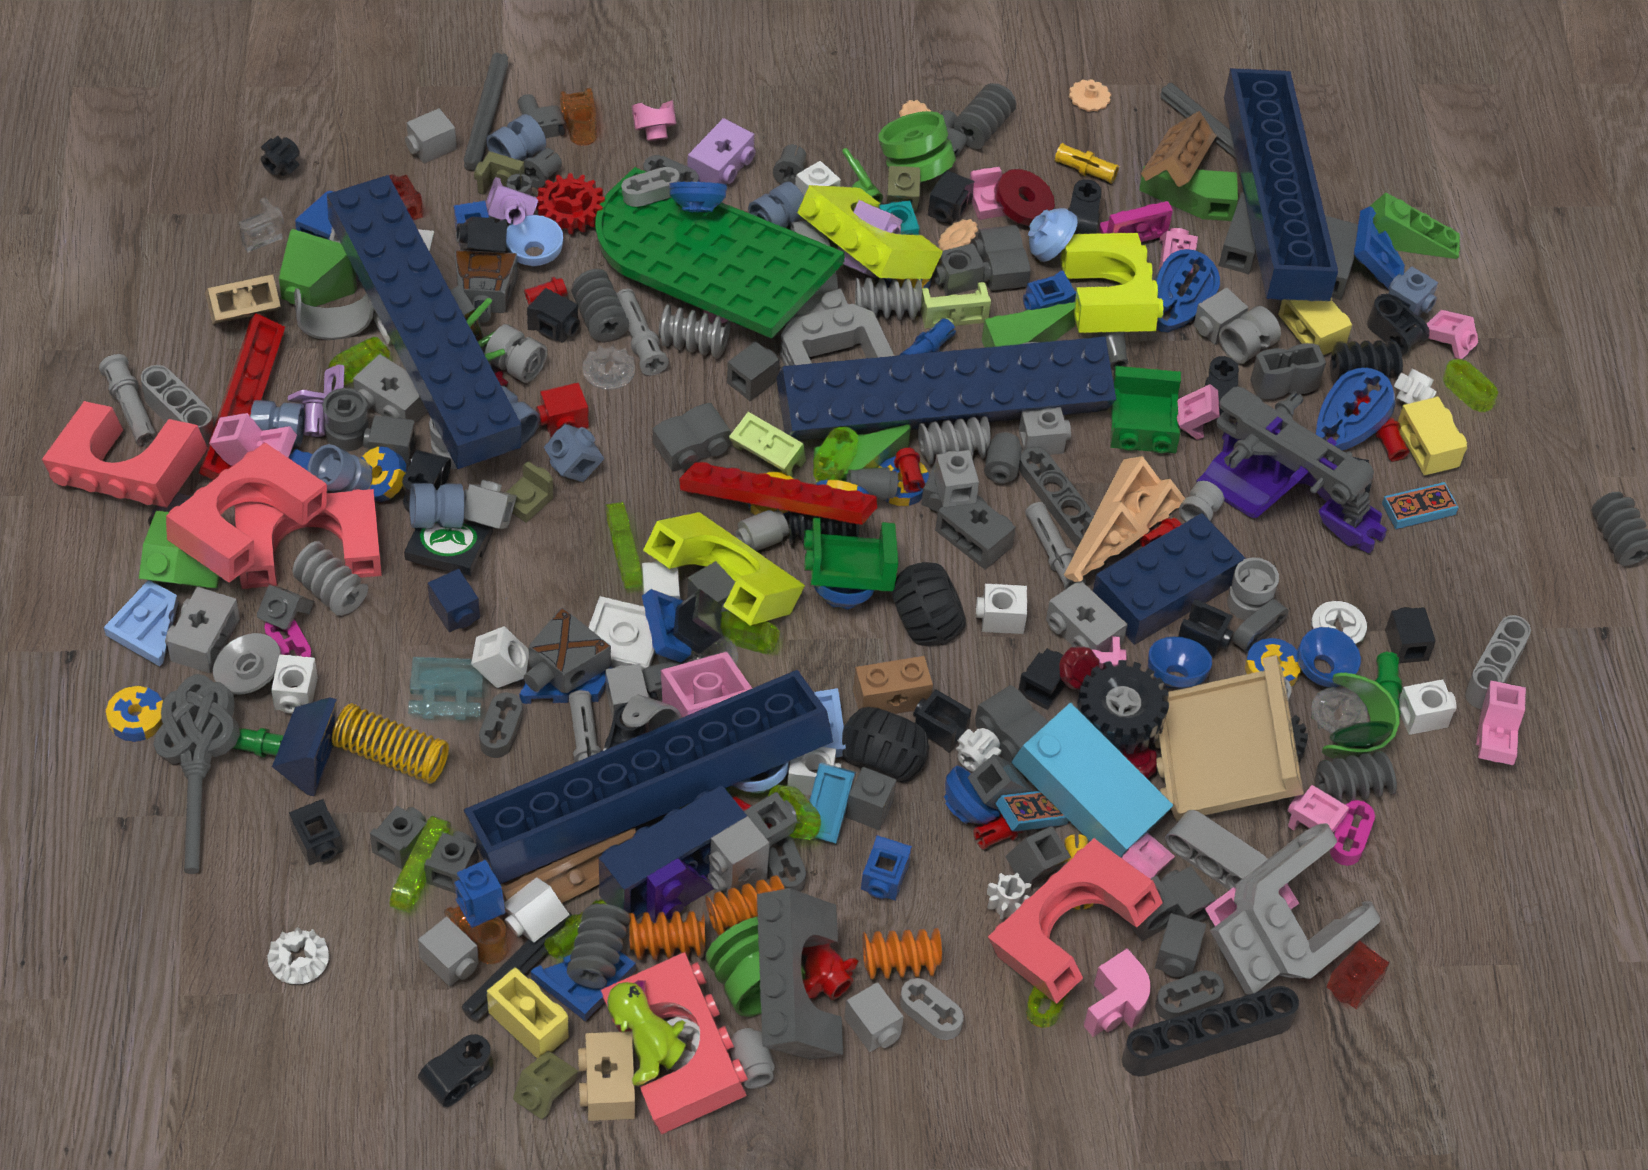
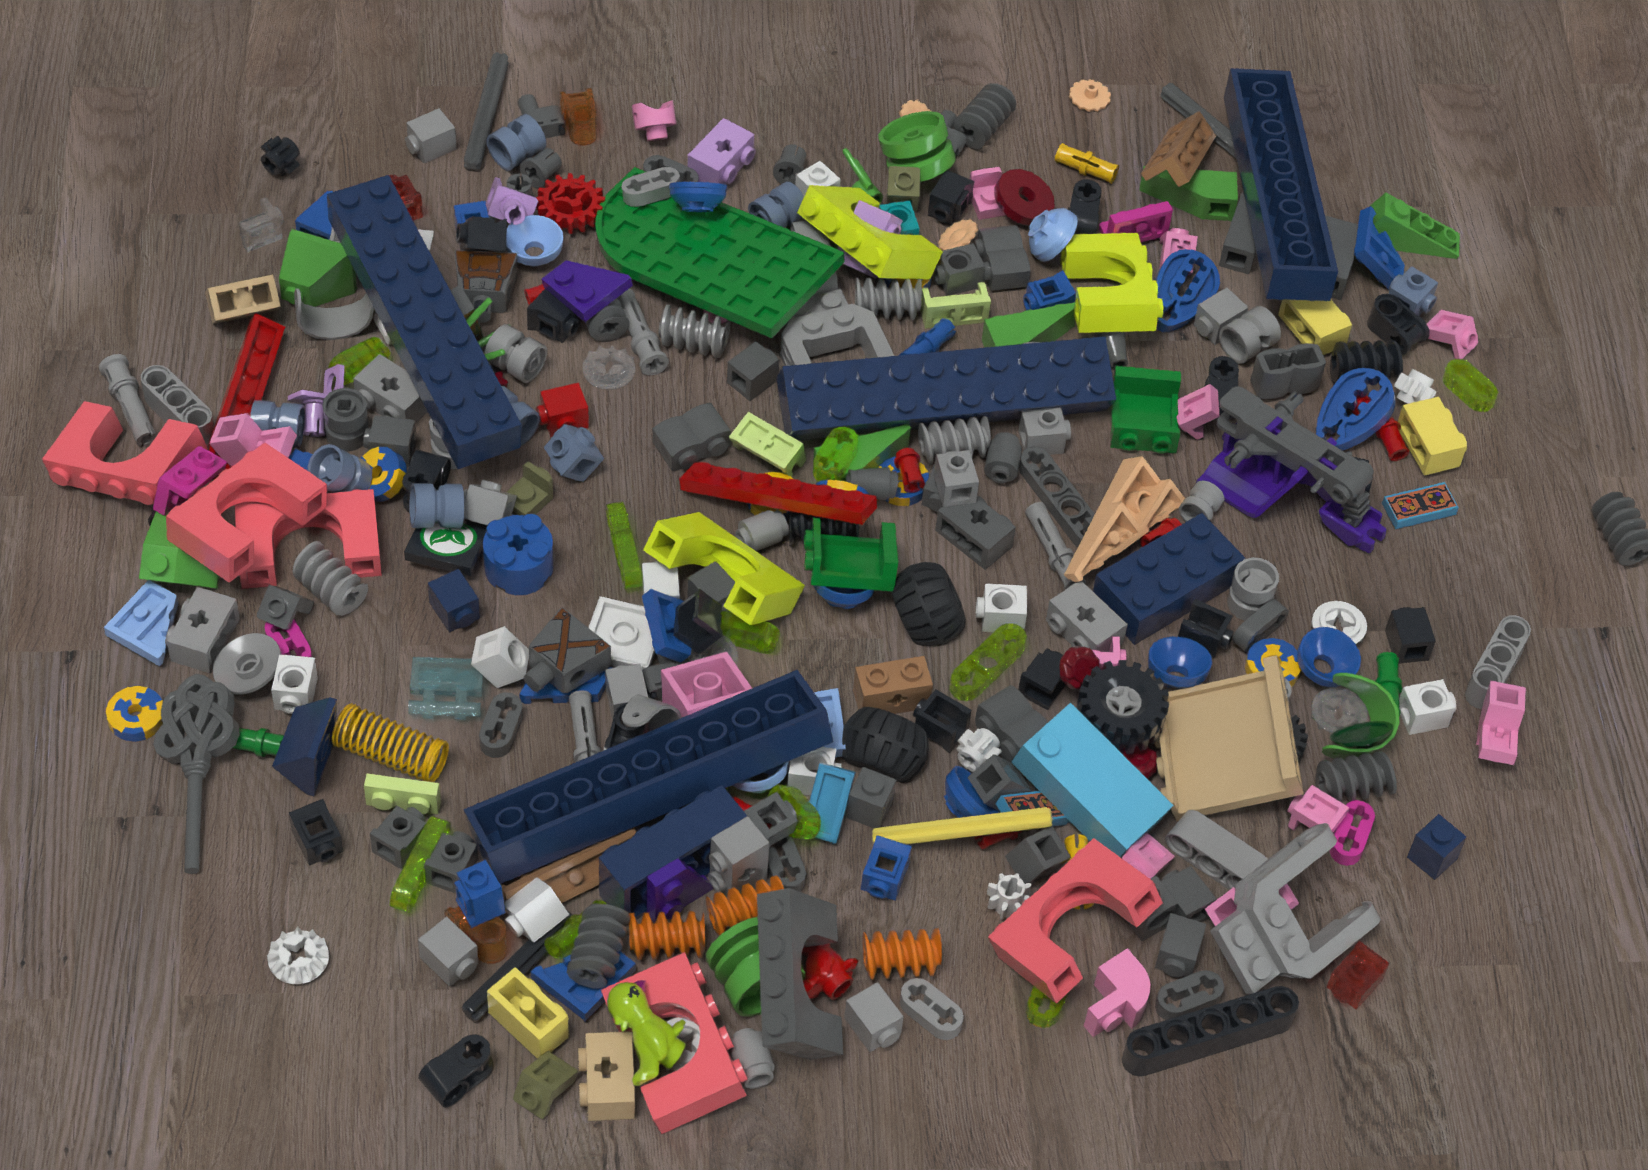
olive bracket [474,151,525,195] -> none
none -> dark pink bracket [153,446,227,516]
none -> yellowish green plate [364,774,441,815]
none -> blue brick [483,514,554,595]
none -> dark purple wing [541,260,633,322]
none -> light yellow axle [872,807,1053,845]
none -> clear neon green beam [949,623,1027,701]
none -> dark blue brick [1407,814,1467,880]

